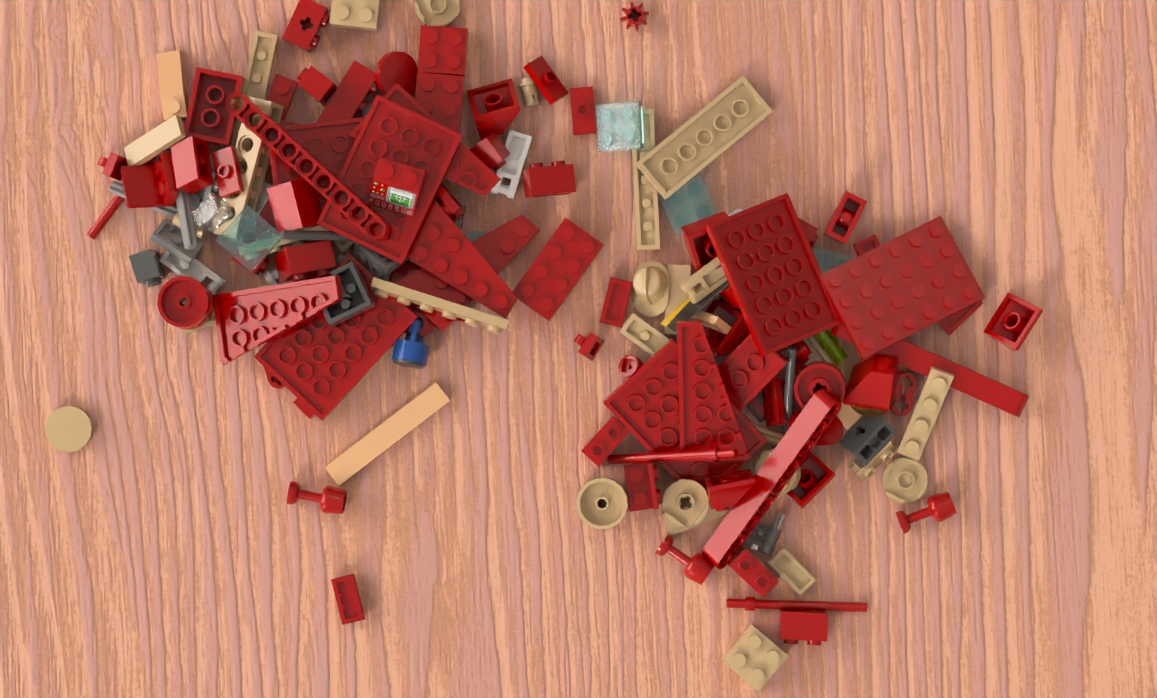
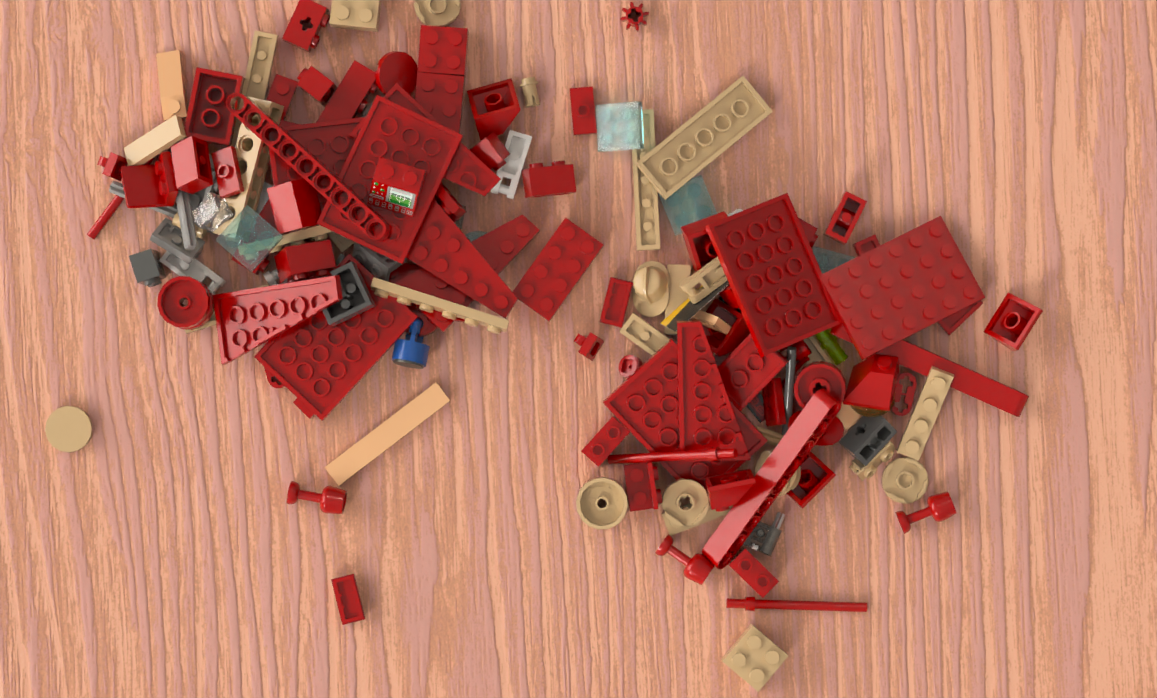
dark grey bar [280,230,352,241] -> none
red plate [523,56,569,105] -> none
tan tile [767,546,817,596] -> none
red brick [779,609,828,645] -> none

